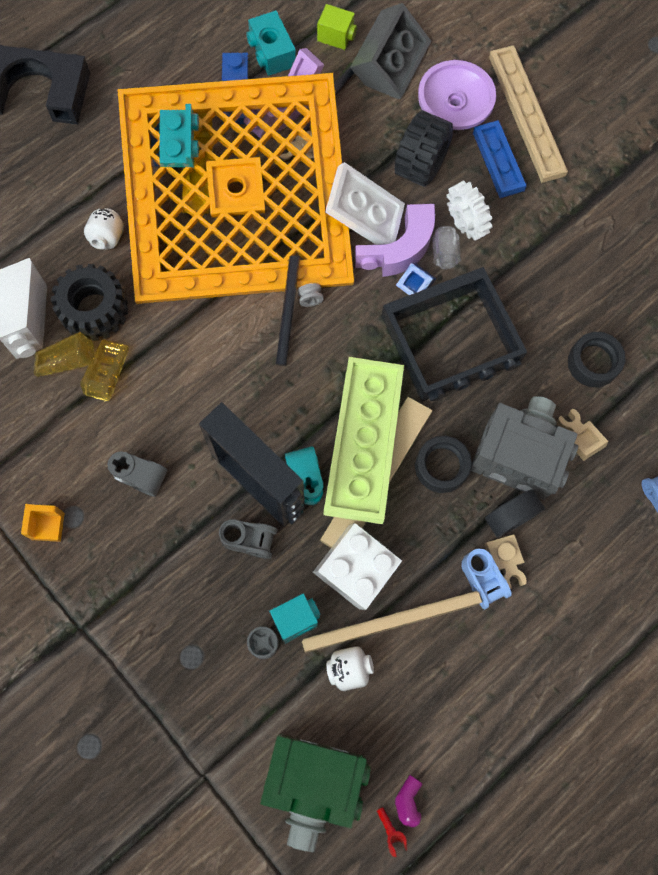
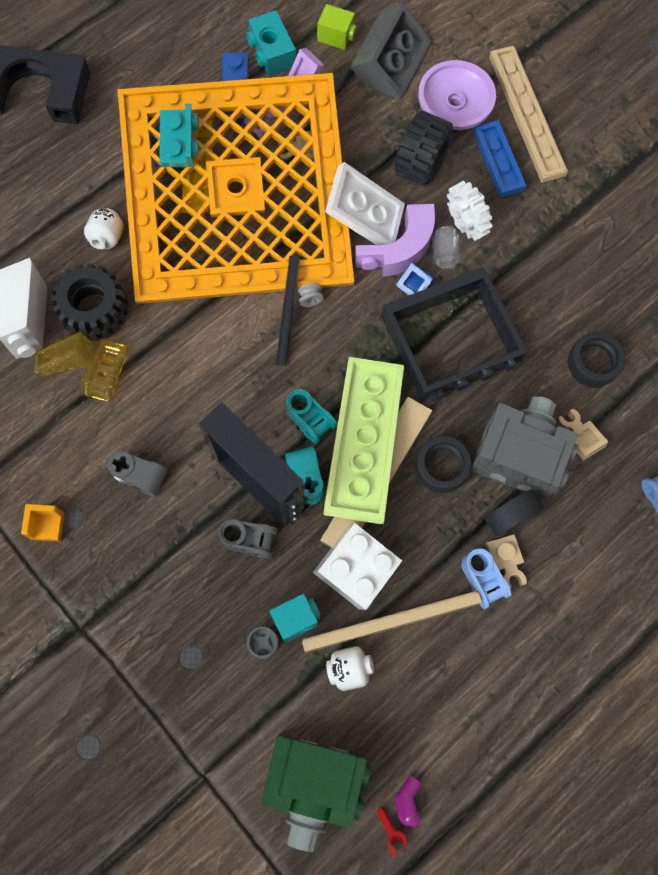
none -> teal piece [286,389,337,445]

